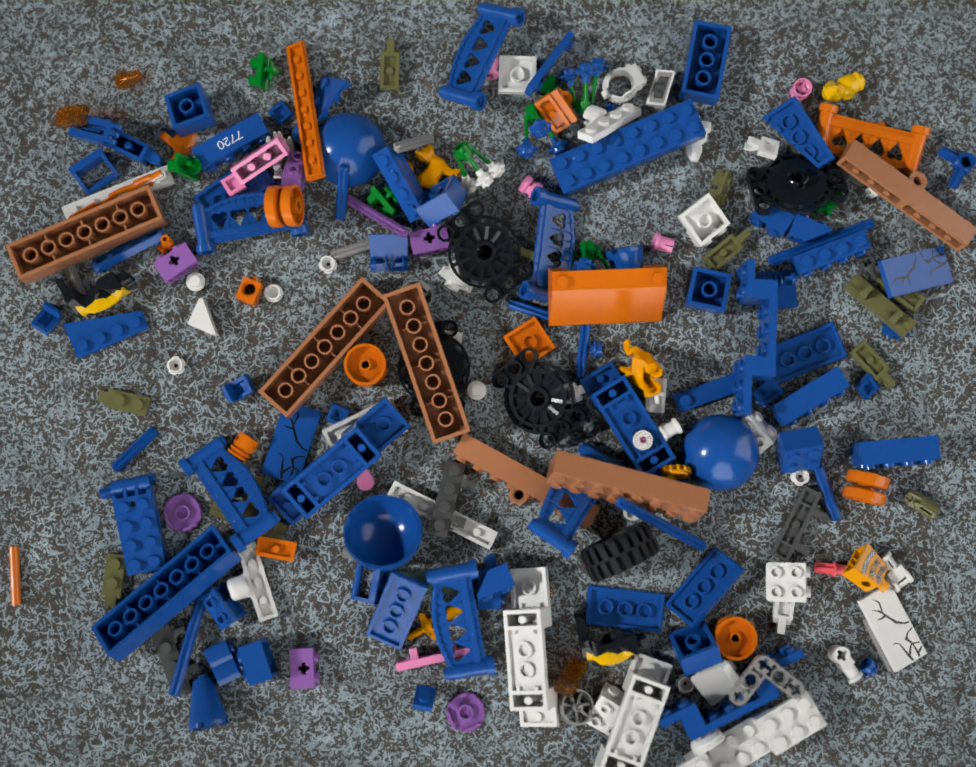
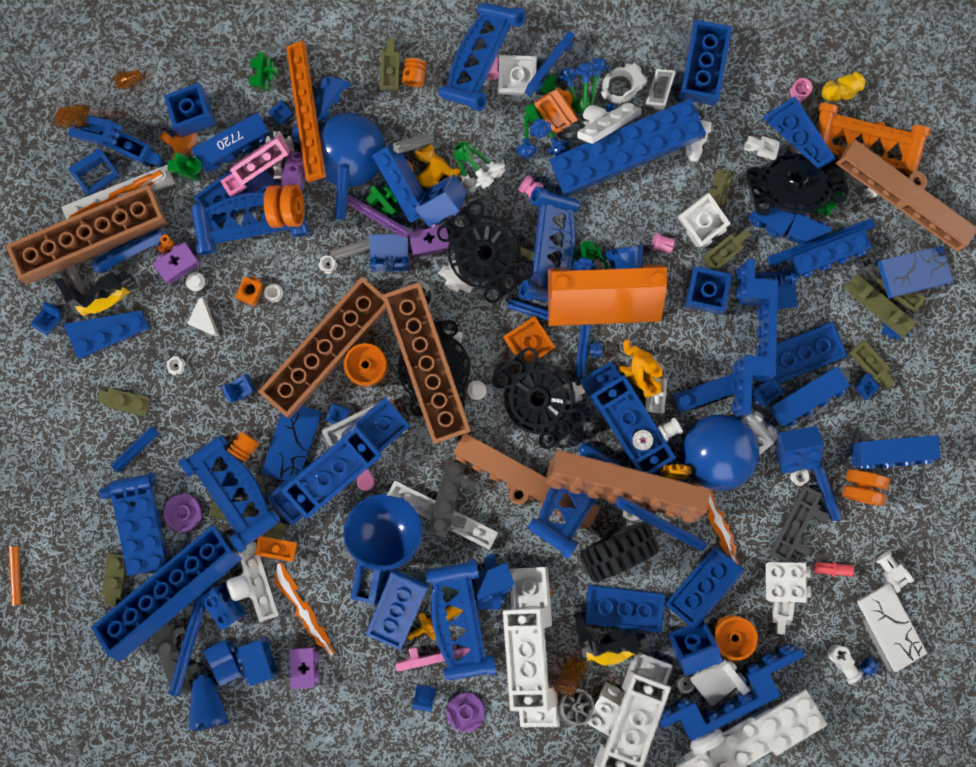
light grey beam [728,654,805,706] -> none
light orange torso [842,543,890,592] -> none
olive hinge [903,488,940,520] -> none
blue axle [937,146,976,189] -> none
none -> orange sword [274,562,336,657]
none -> orange piece [401,58,427,88]
none -> orange sword [692,480,739,564]

